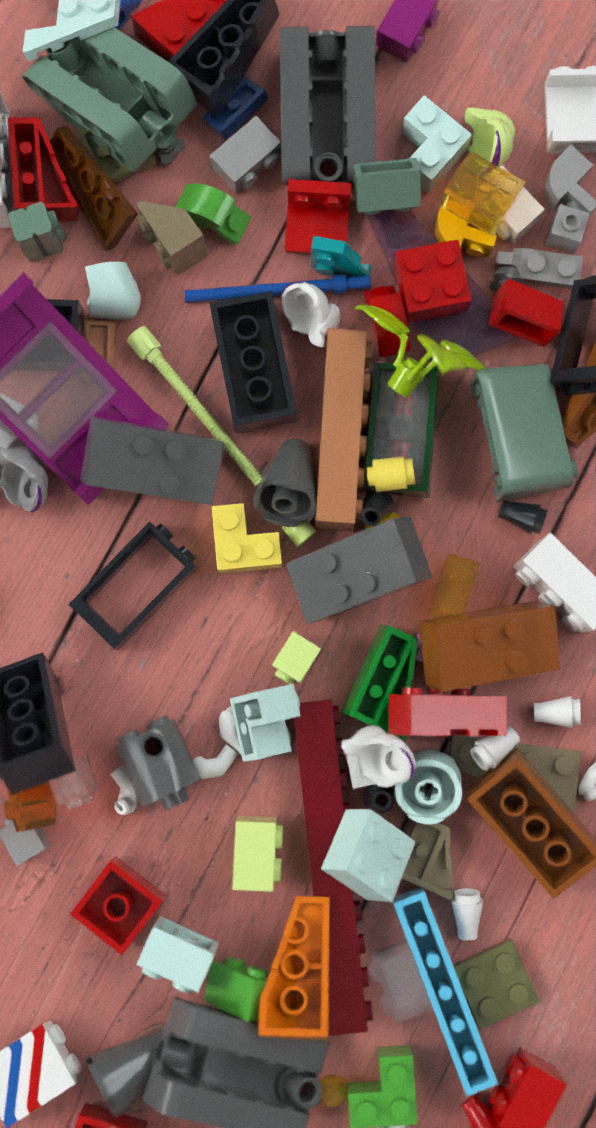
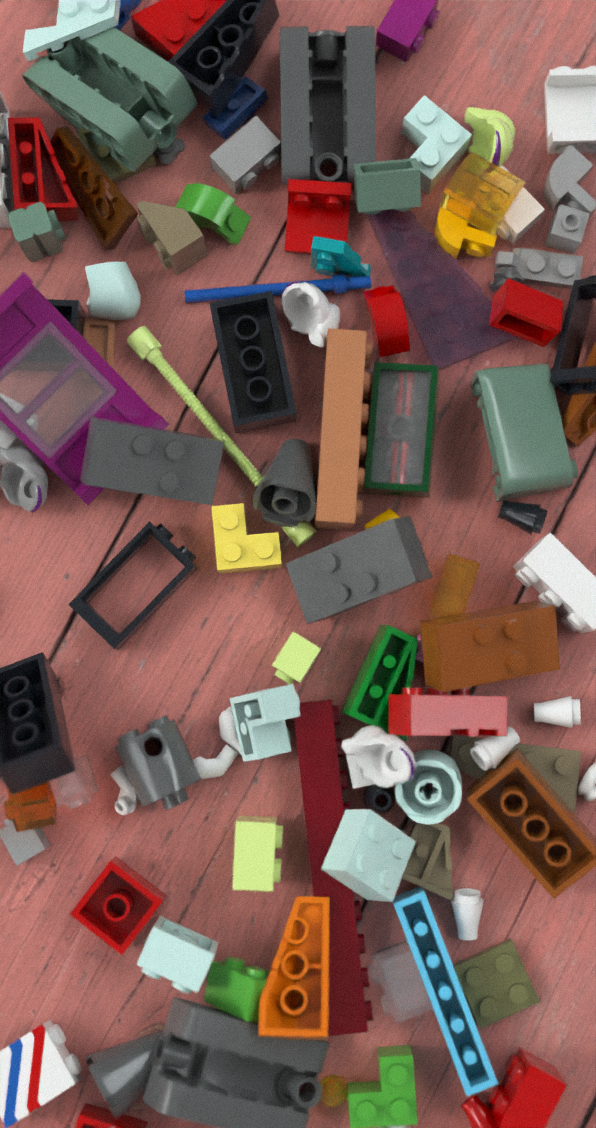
lime plant [354,305,487,397] -> none
black cone [362,490,394,526] -> none
light yellow brick [367,456,415,492] -> none
red brick [393,239,472,323] -> none

